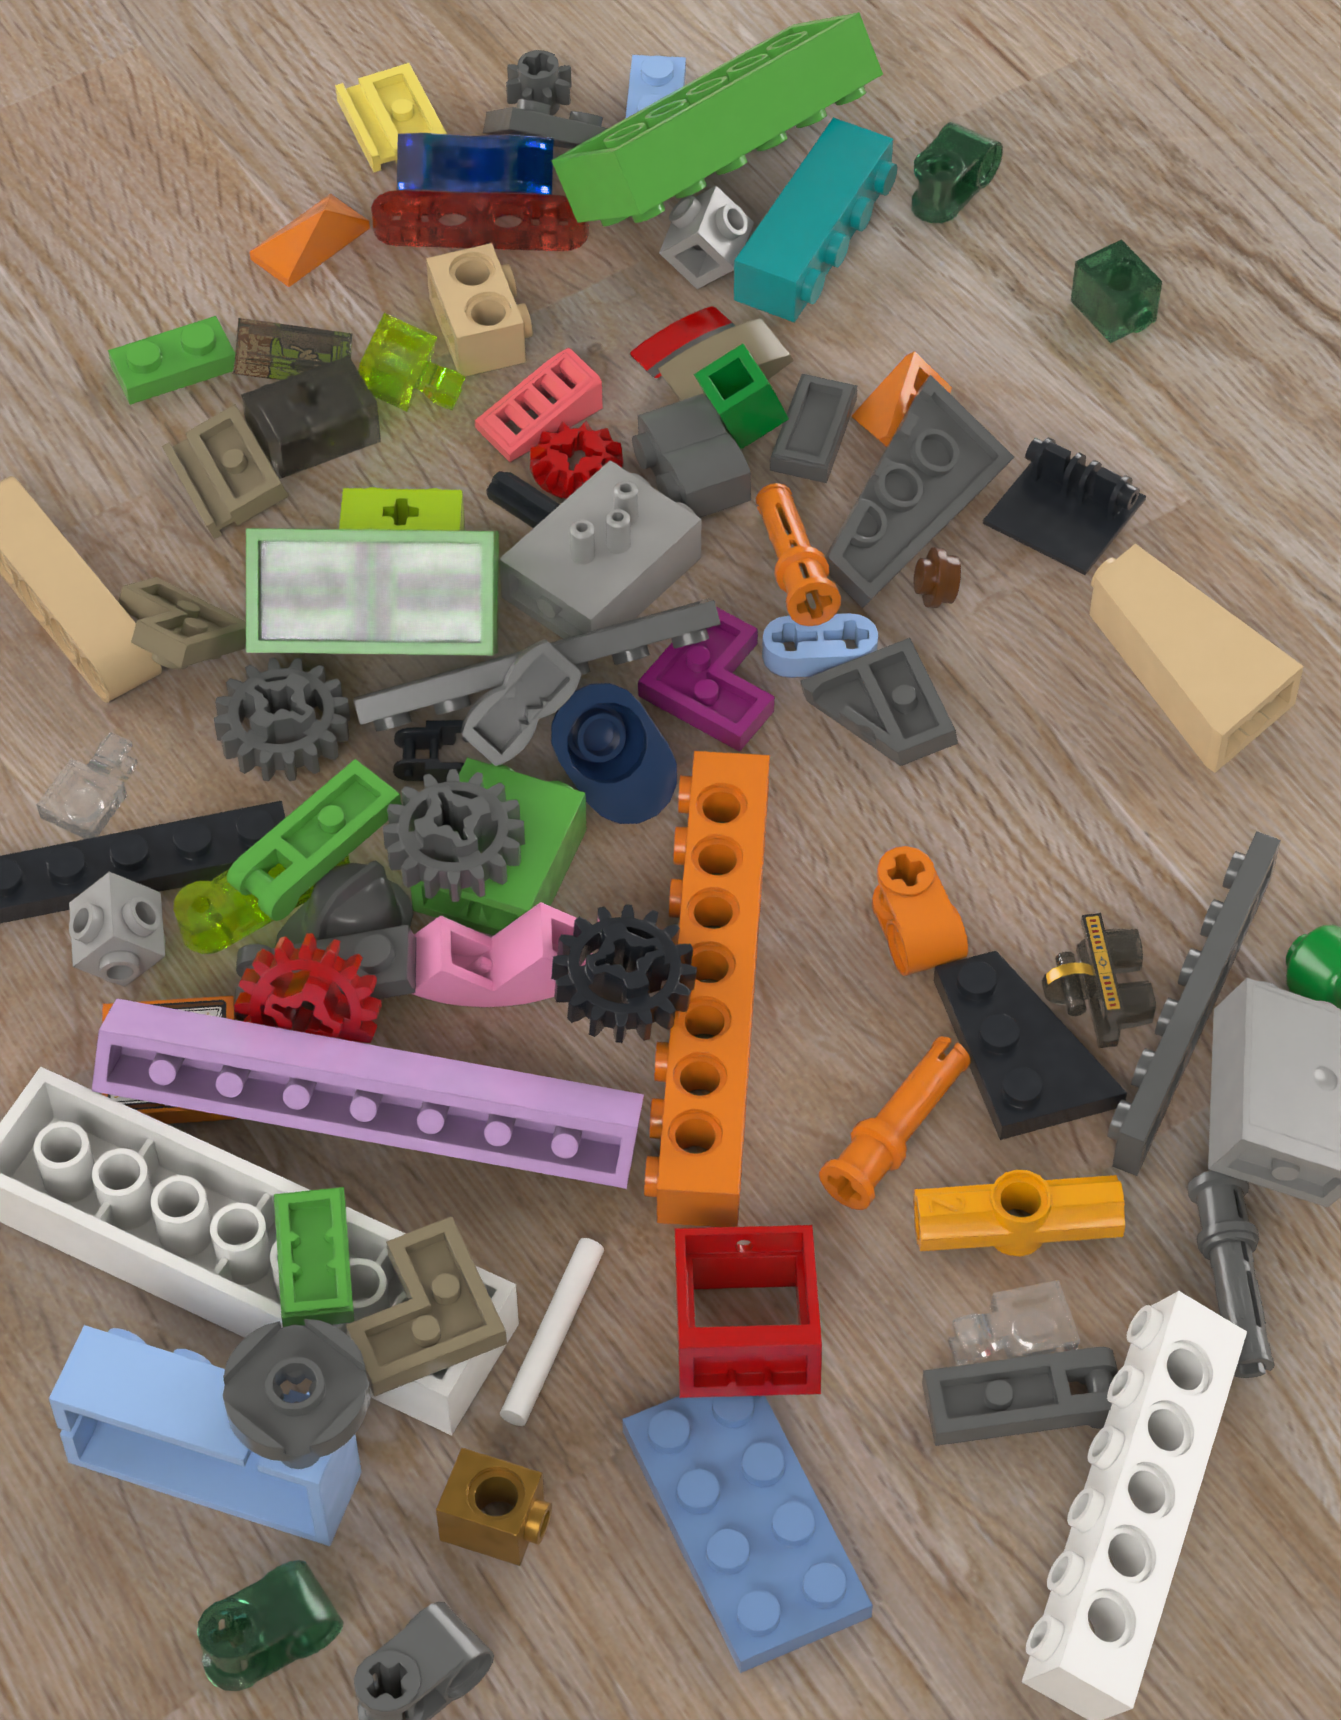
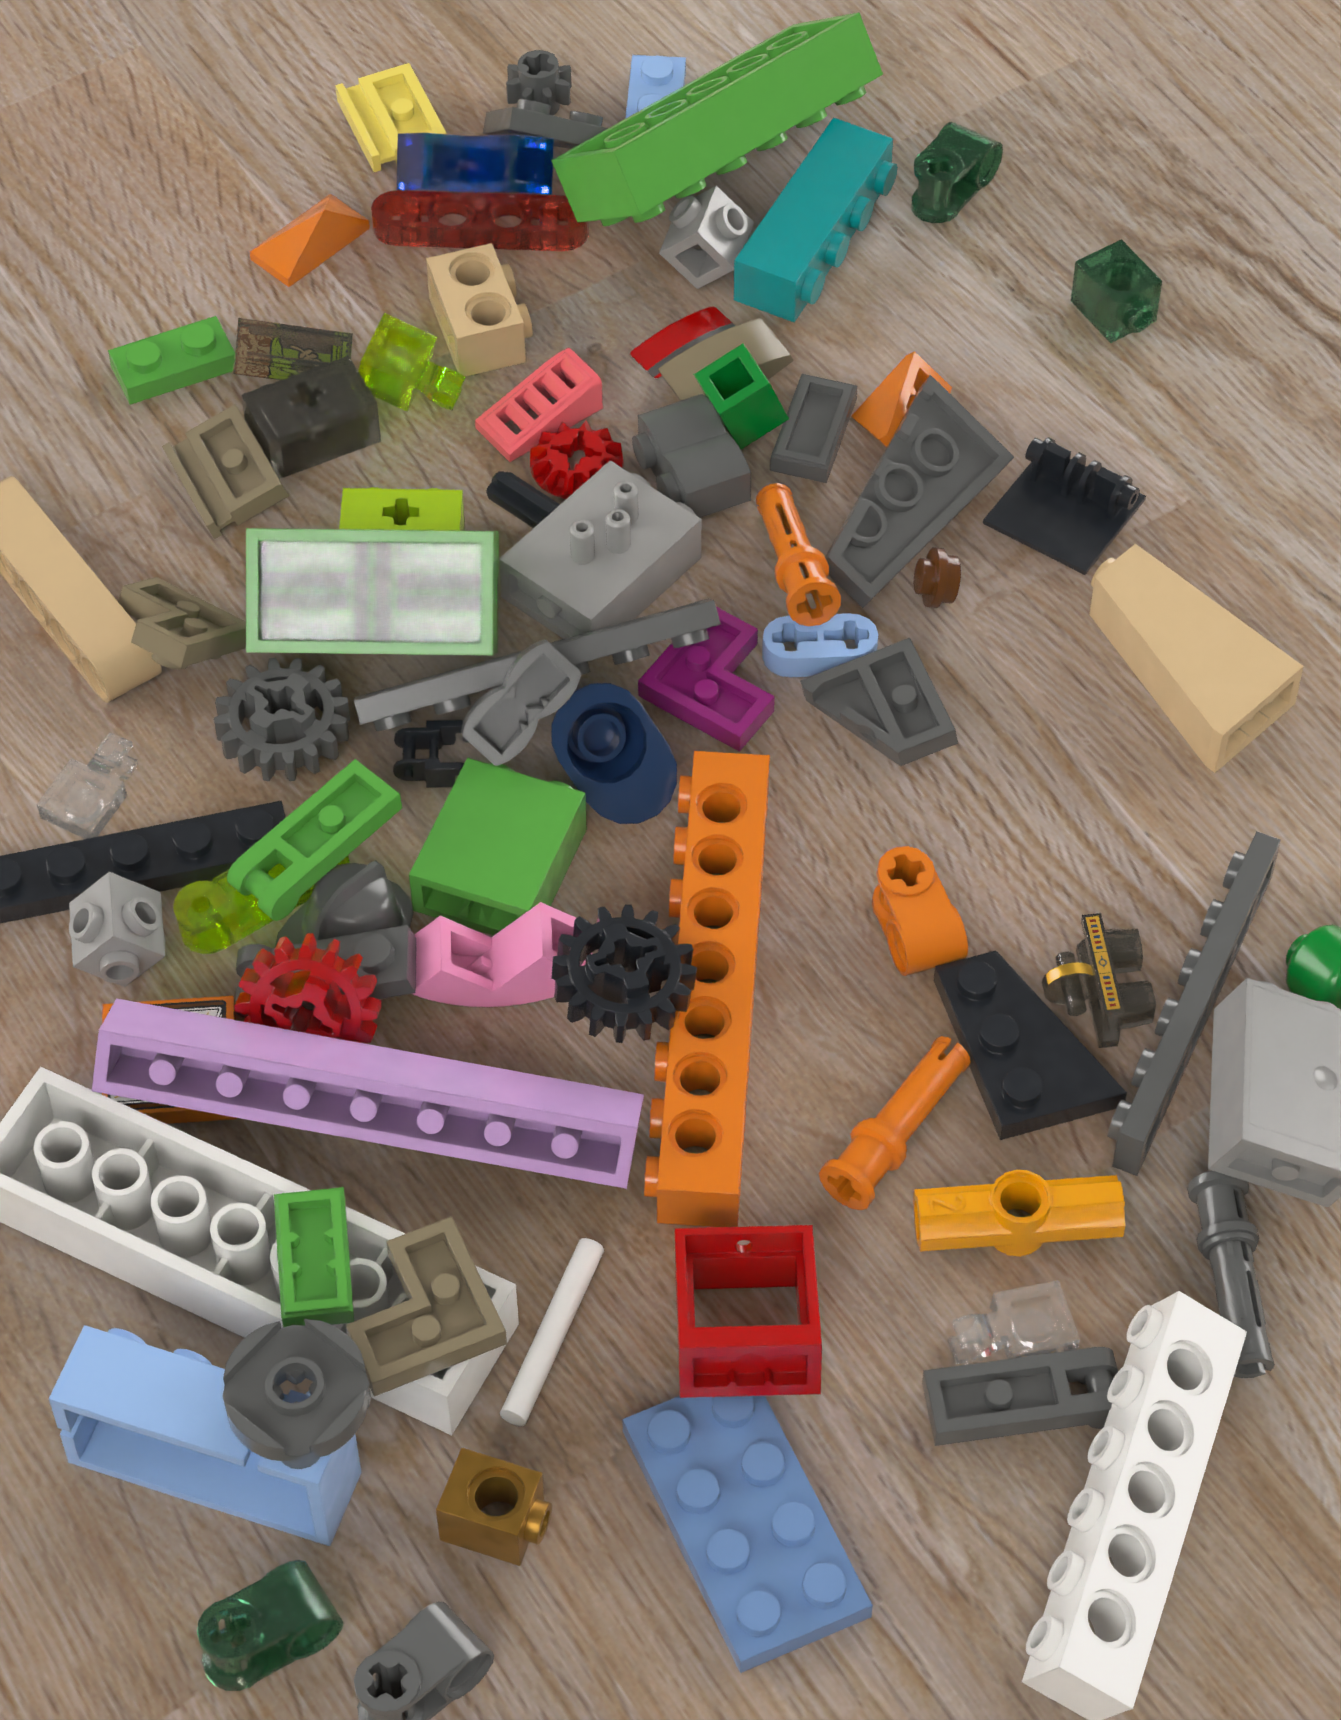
dark grey gear [383,769,525,902] -> none

